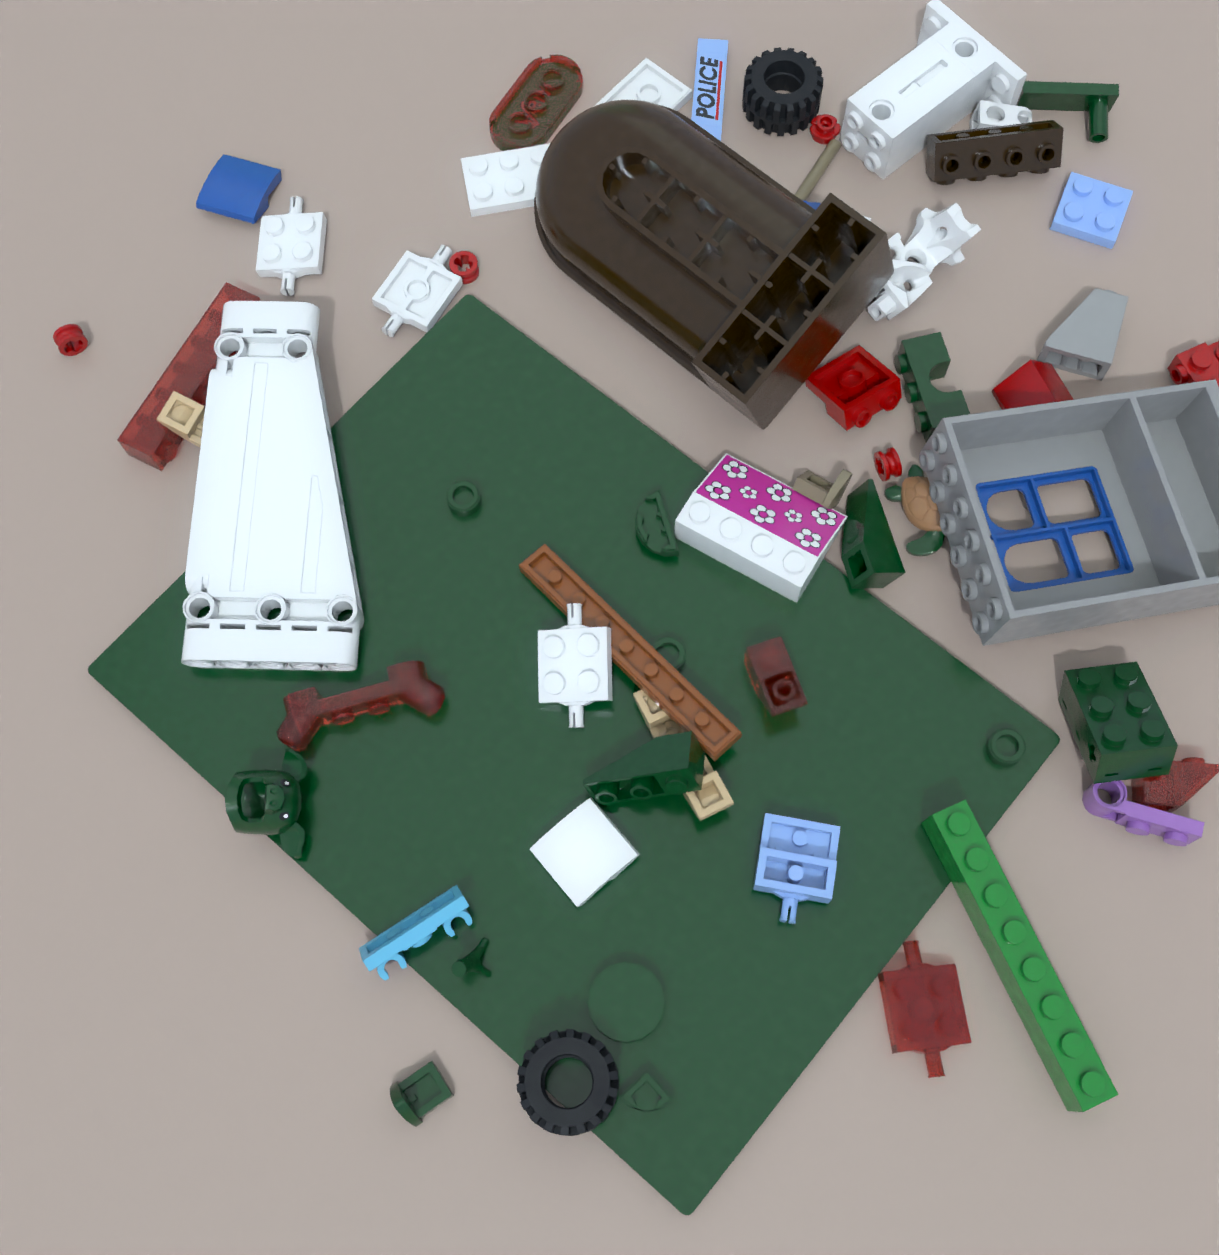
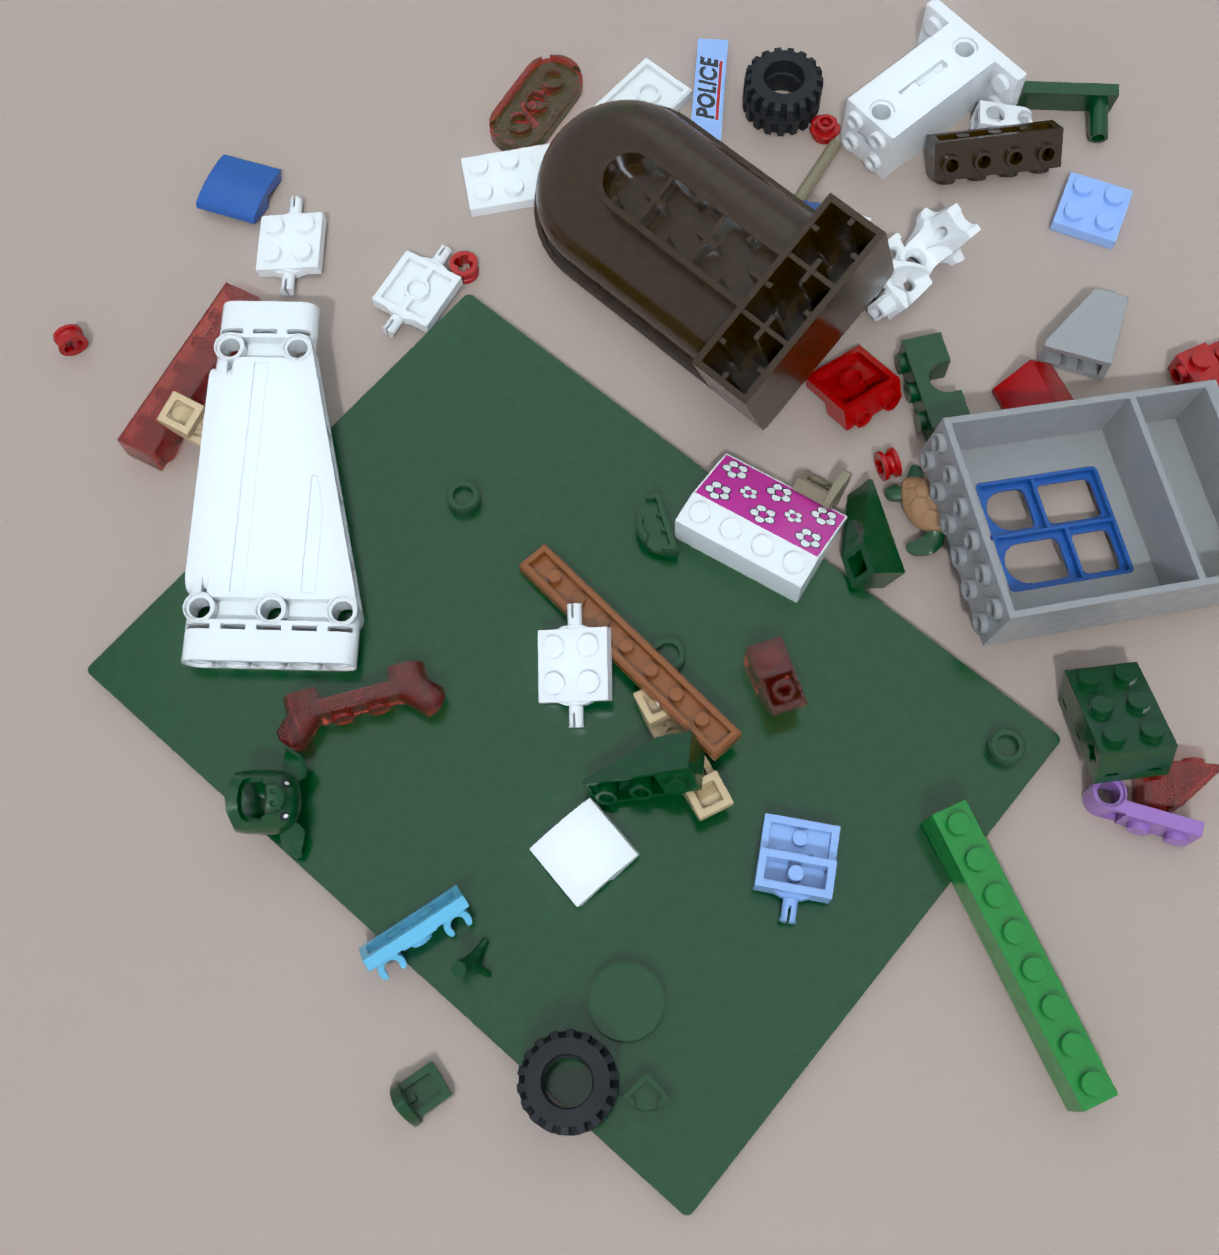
clear red plate [878,940,971,1078] -> none

